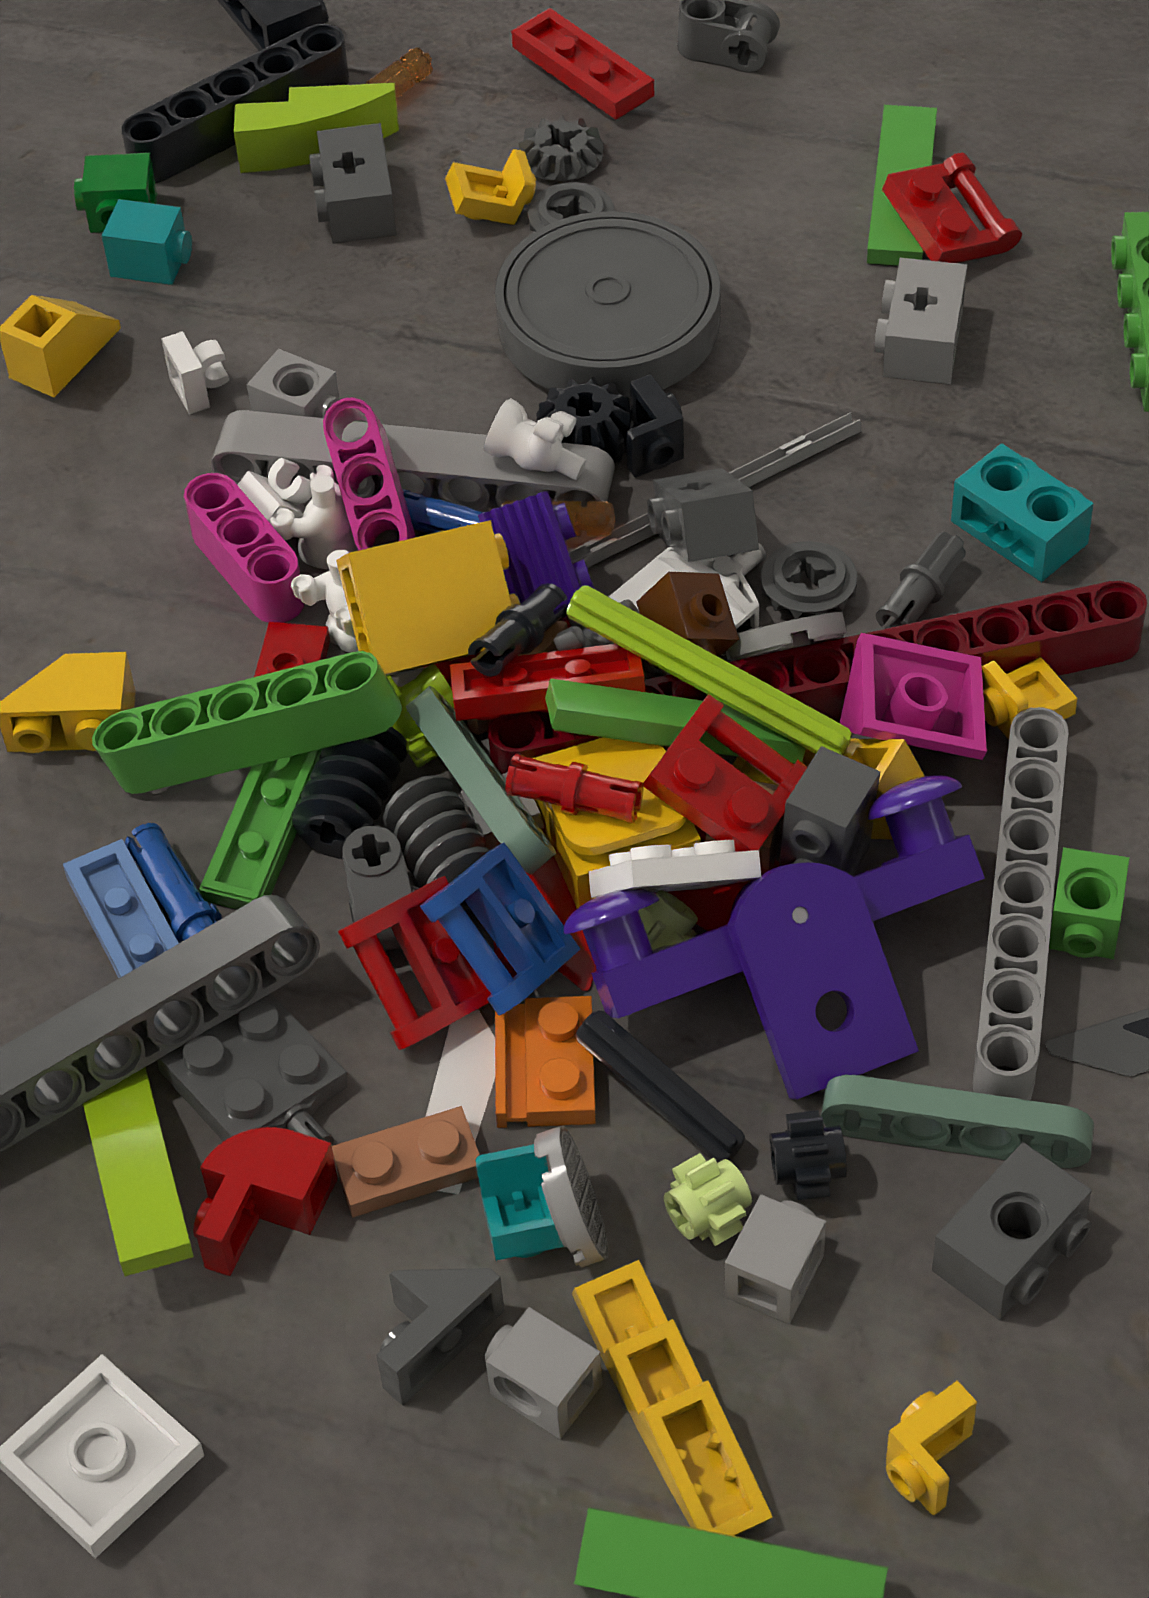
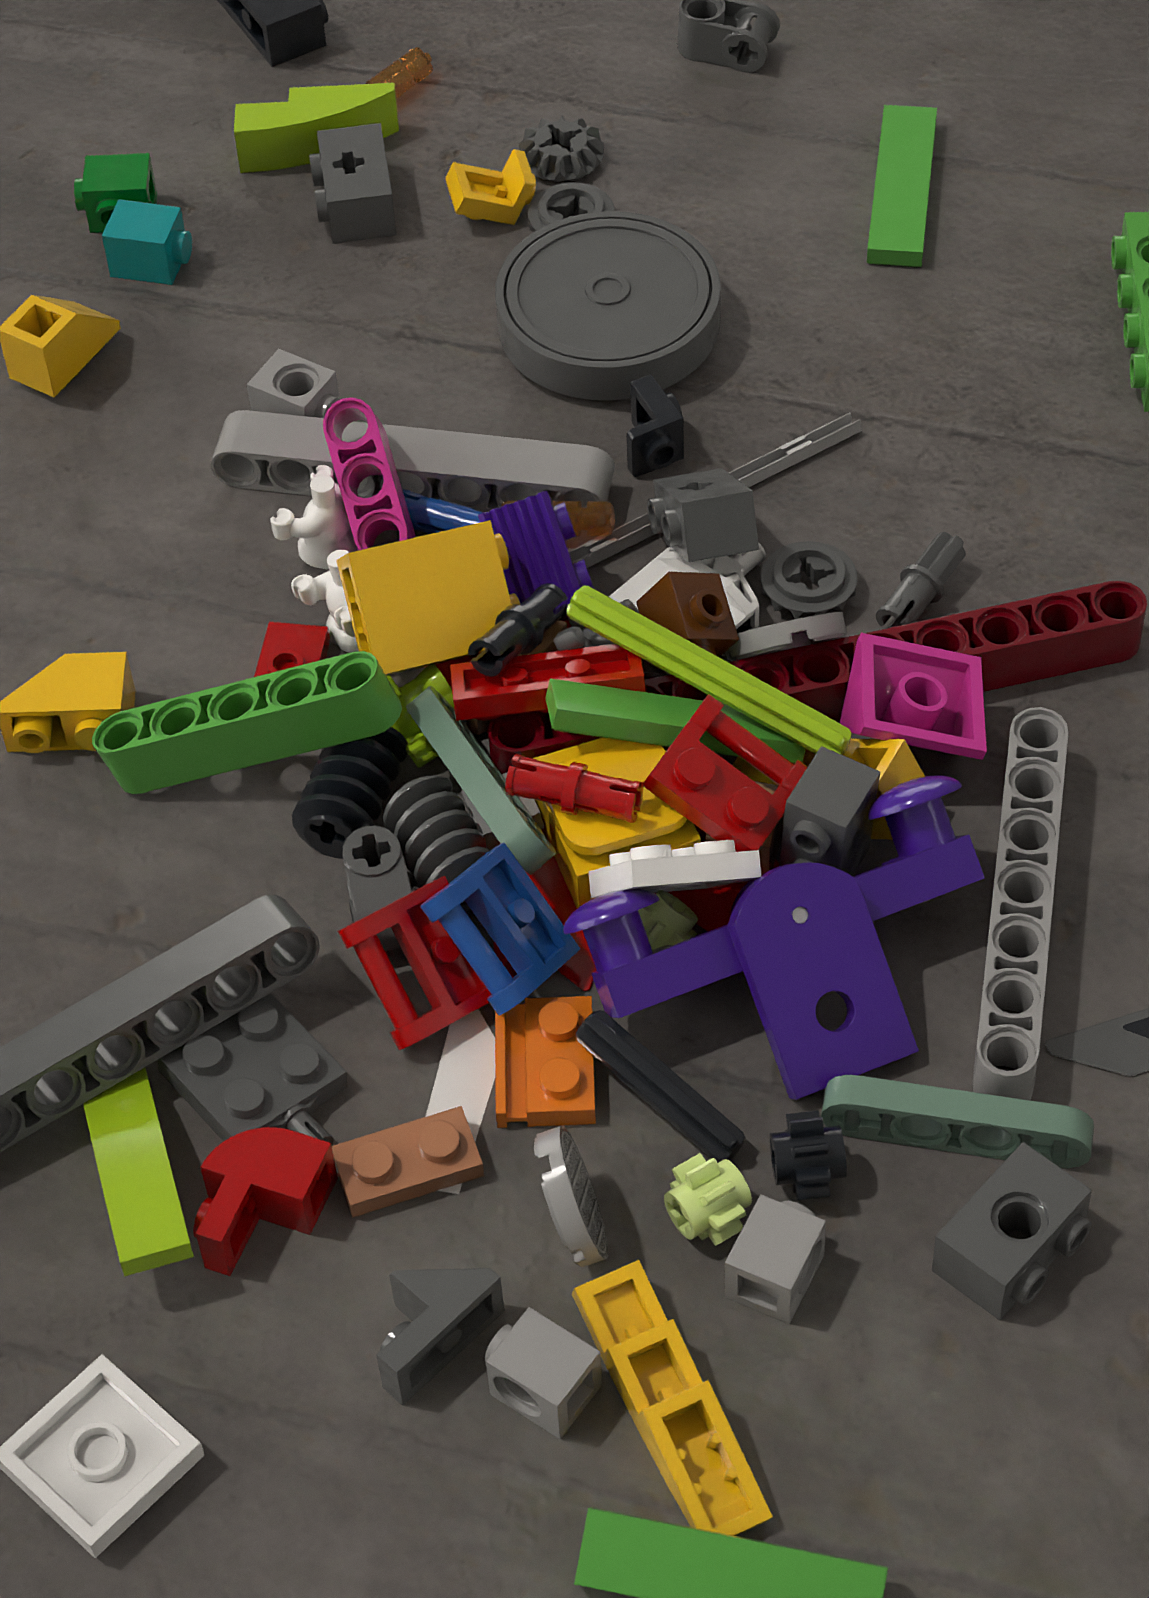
medium blue plate [63,839,179,978] -> none
black beam [121,24,349,183] -> none
blue pin [125,823,222,943] -> none
white tile [161,331,229,415] -> none
dark pink beam [184,473,304,623] -> none
bright green tile [199,748,323,910] -> none
white tile [238,458,312,524] -> none
teal bracket [475,1144,564,1261] -> none
white piece [483,398,587,481] -> none
red plate [511,8,655,120] -> none
black gear [536,376,634,462] -> none
light grey brick [874,258,967,384] -> none
red plate [882,153,1022,263] -> none
yellow bracket [886,1380,977,1515] -> none
teal brick [951,443,1094,582] -> none
yellow bracket [982,658,1078,739] -> none
bright green brick [1049,847,1130,959] -> none

